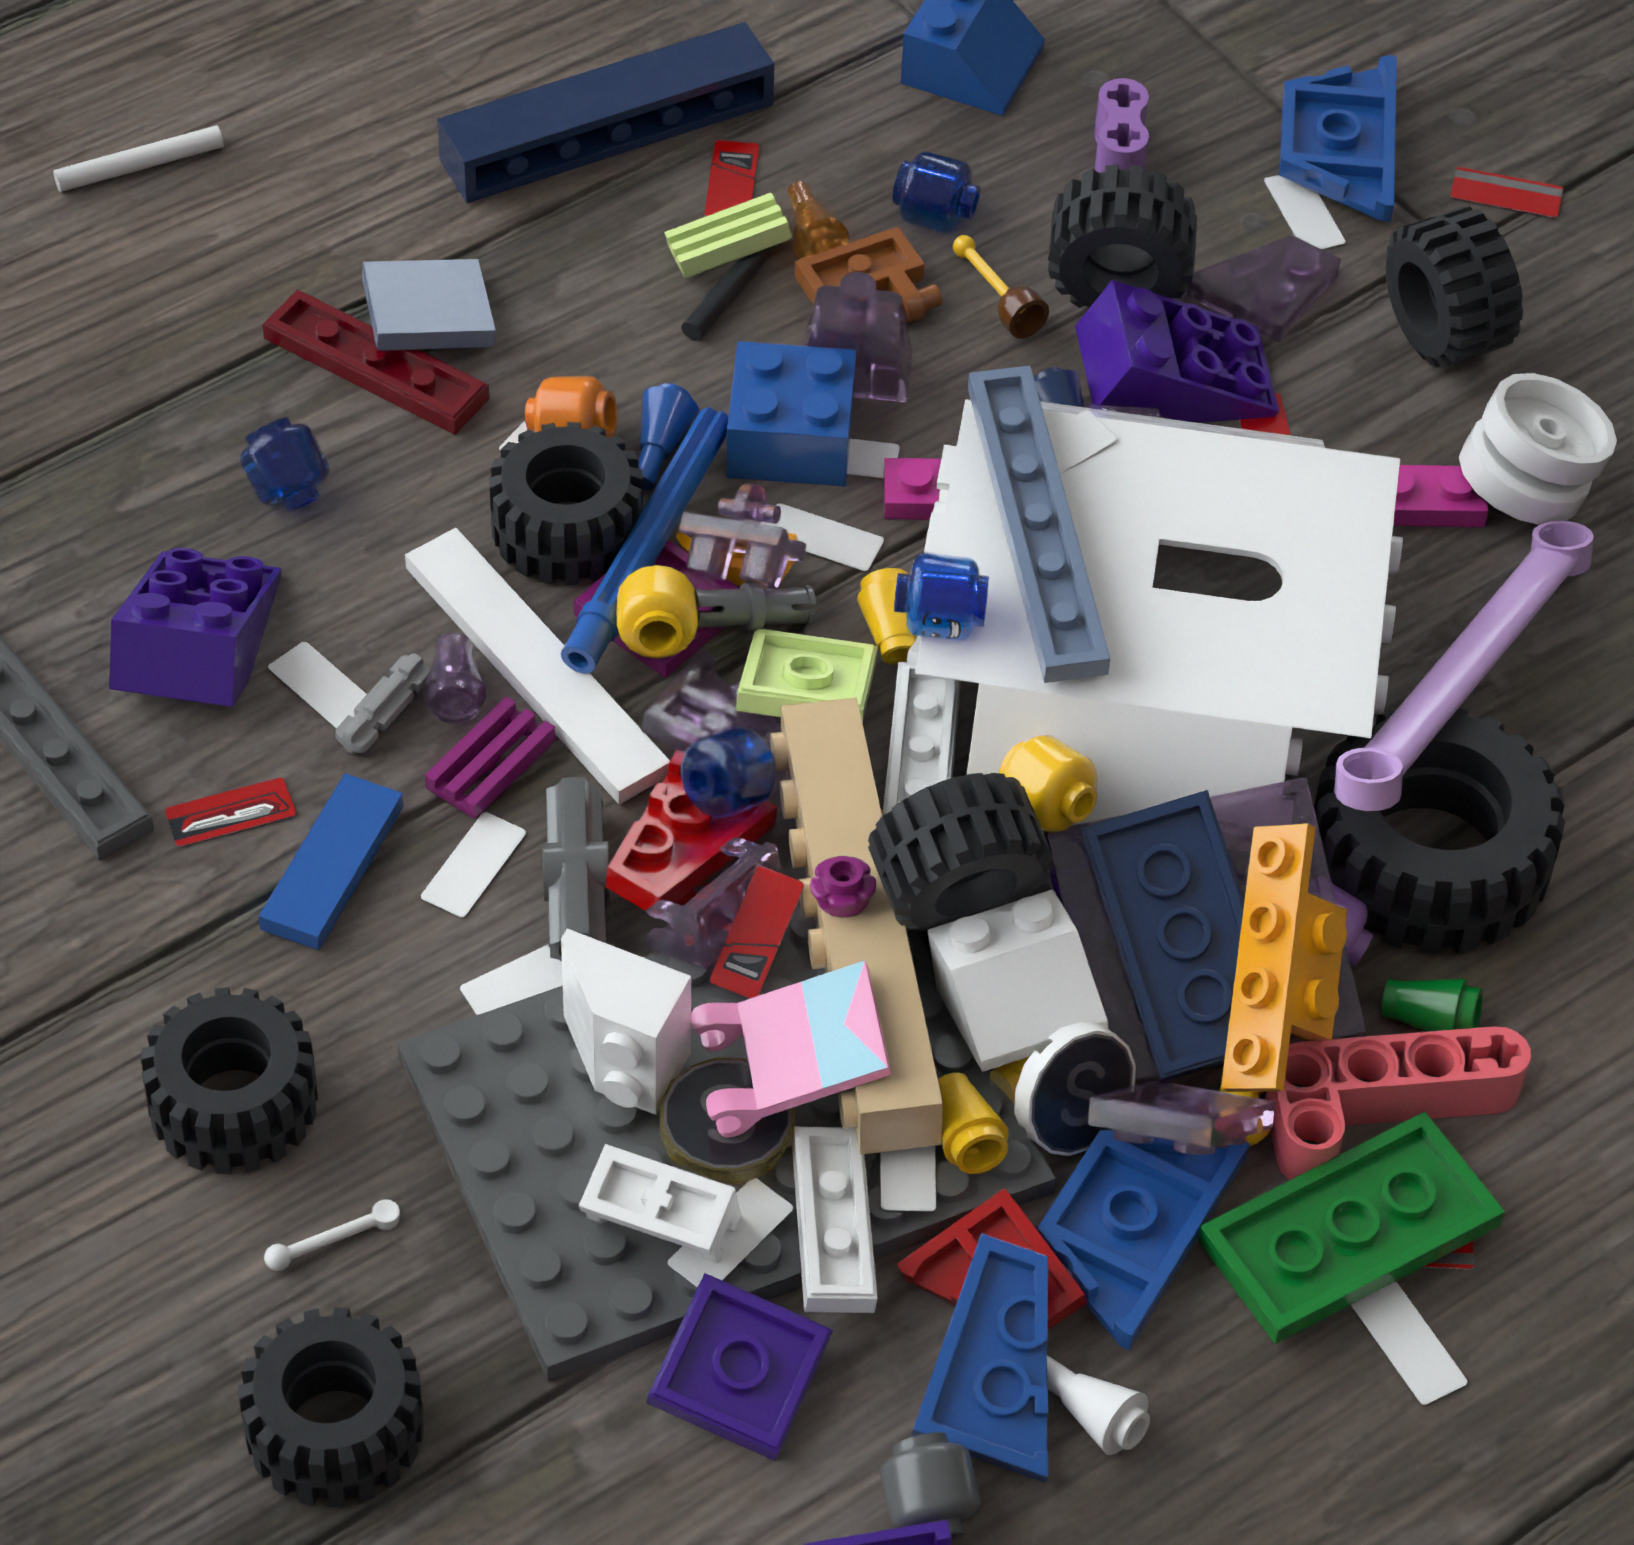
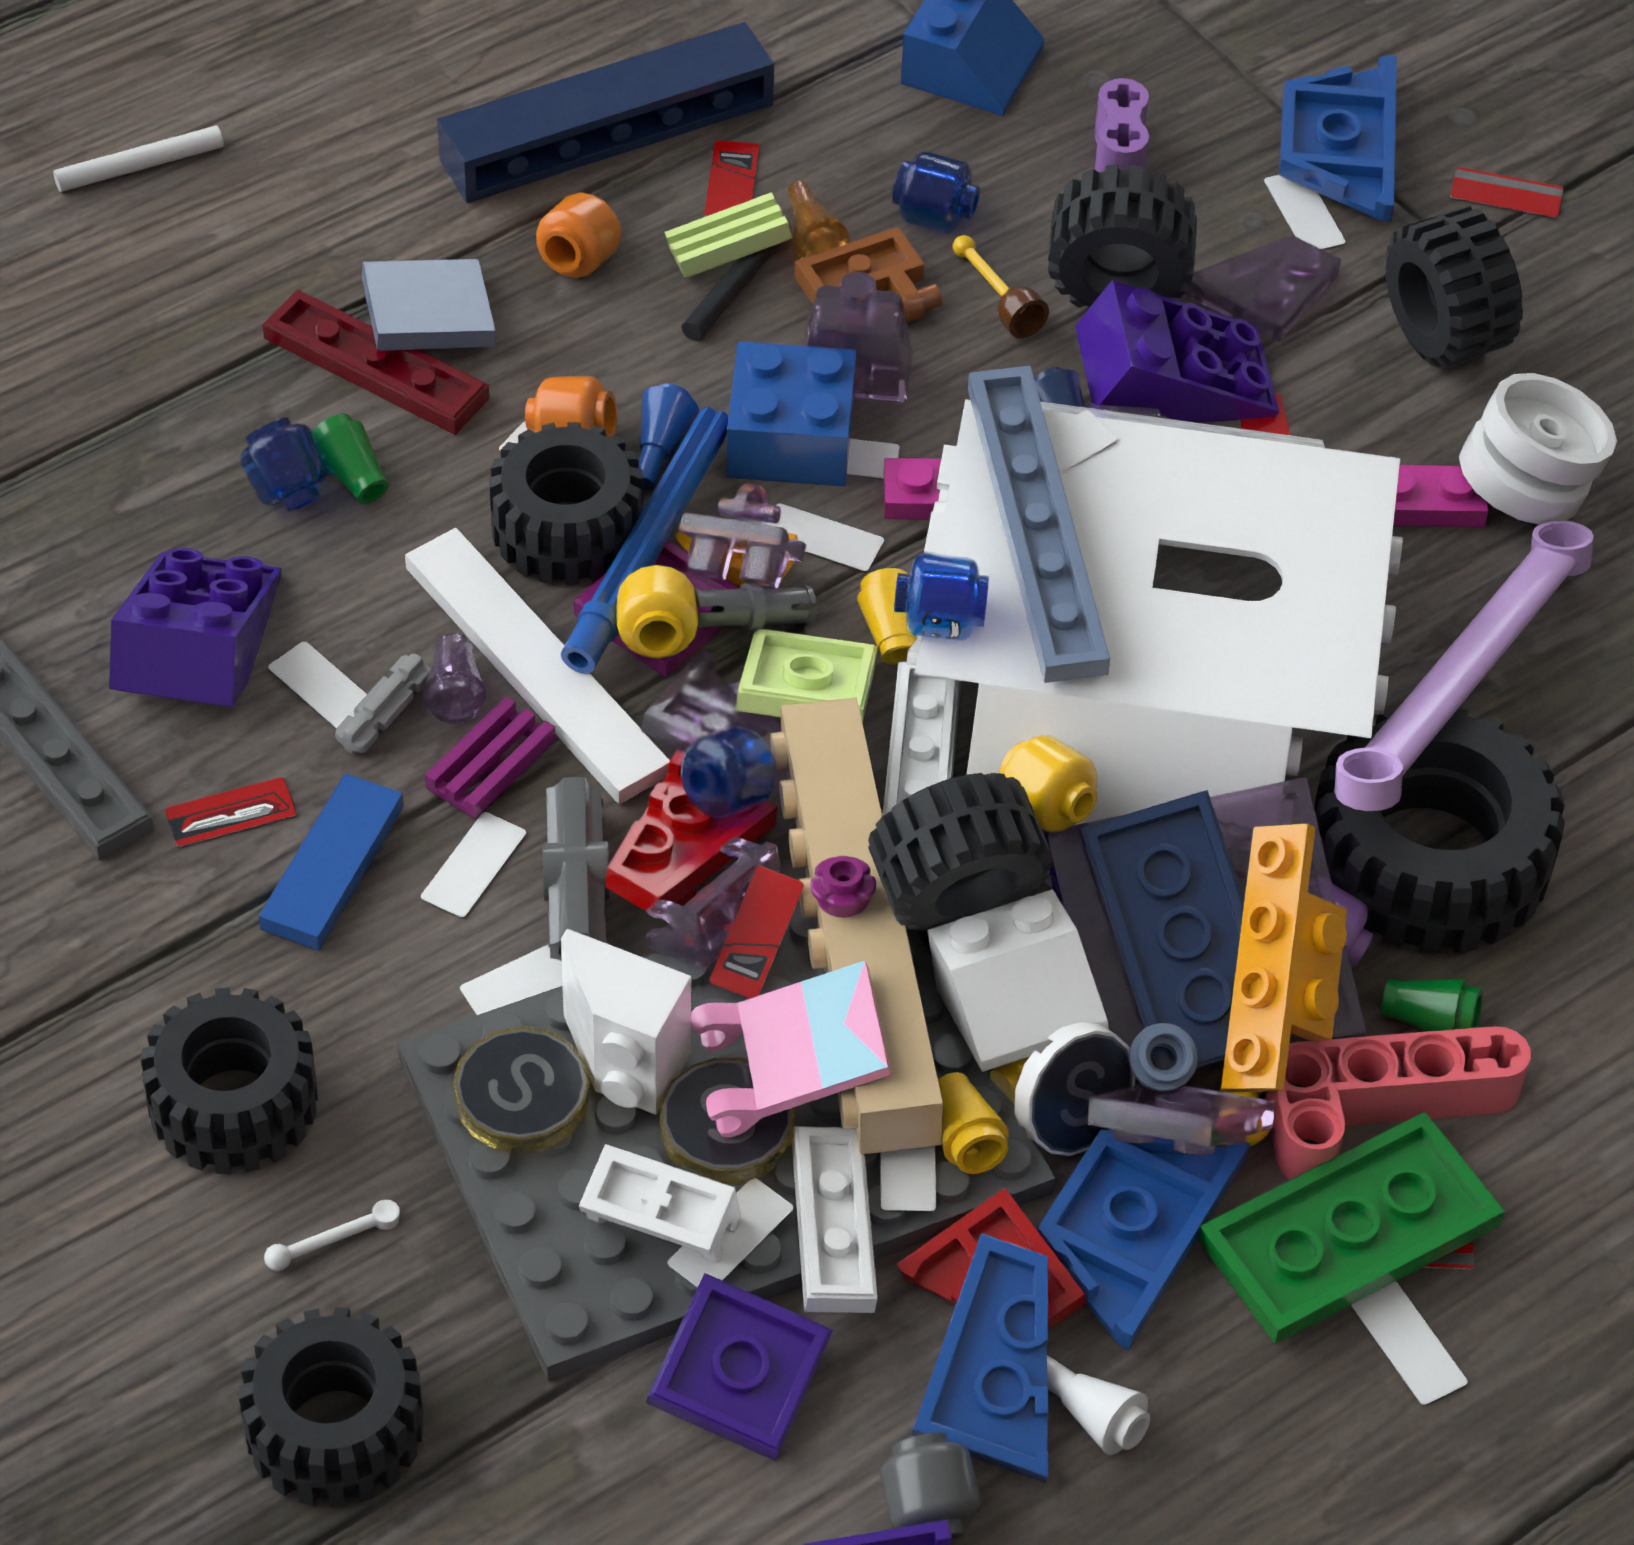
none -> green cone [310,414,389,504]
none -> black tile [453,1026,590,1152]
none -> orange head [536,193,621,279]
none -> sand blue plate [1129,1023,1198,1092]

